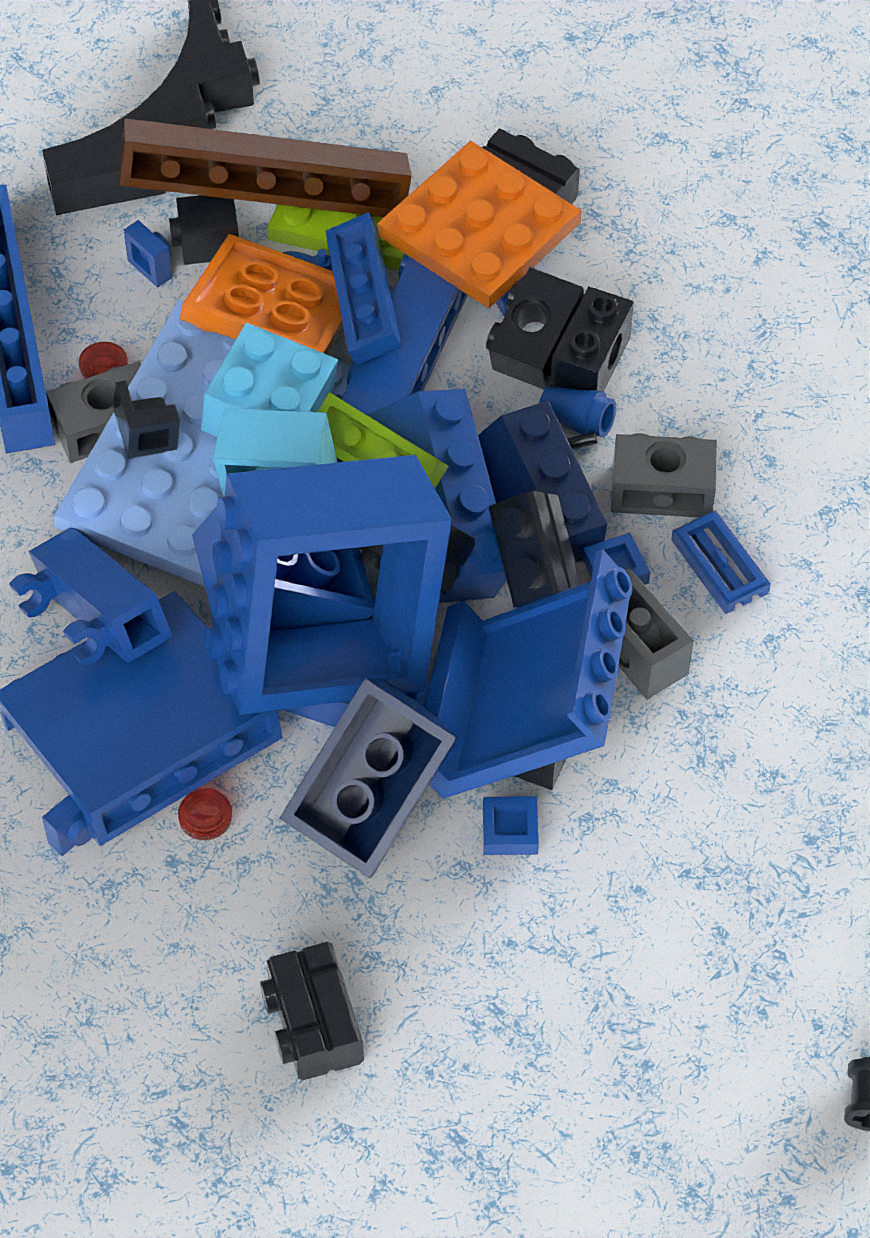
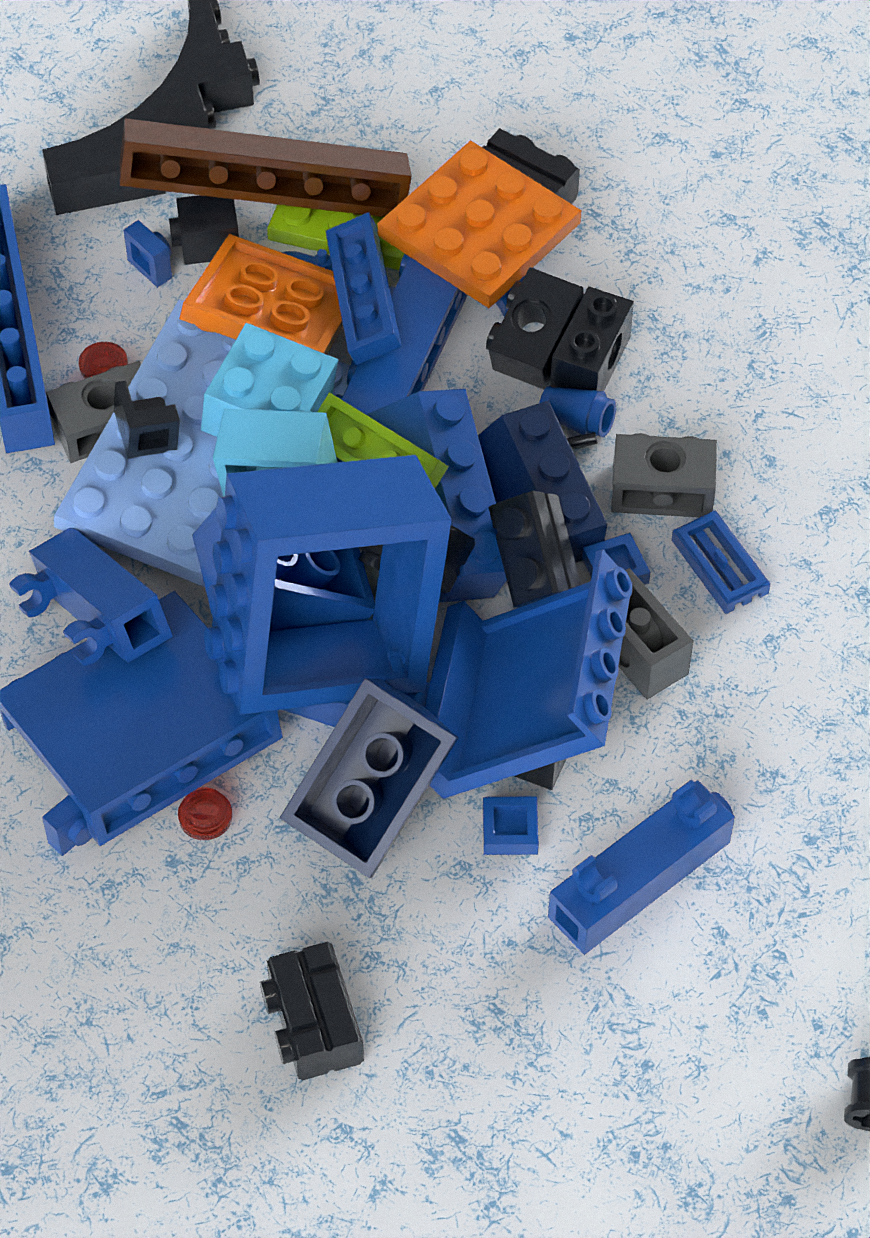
none -> blue brick [548,780,735,955]

